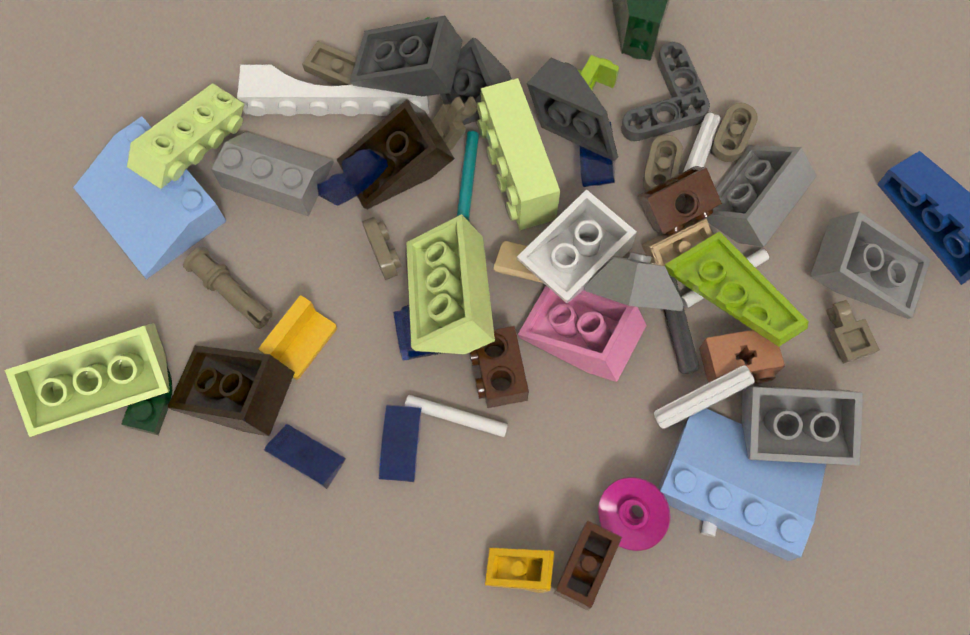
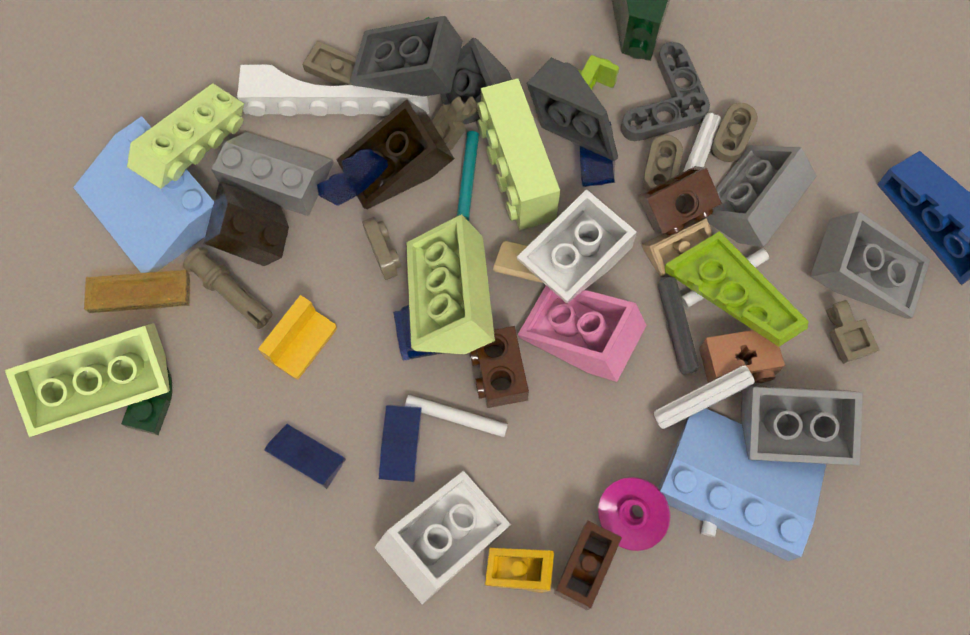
dark brown slope [167,345,295,436] -> none
light grey slope [585,252,684,311] -> none
none -> clear yellow plate [84,270,190,313]
none -> dark brown slope [203,182,289,266]
none -> white slope [375,471,511,605]

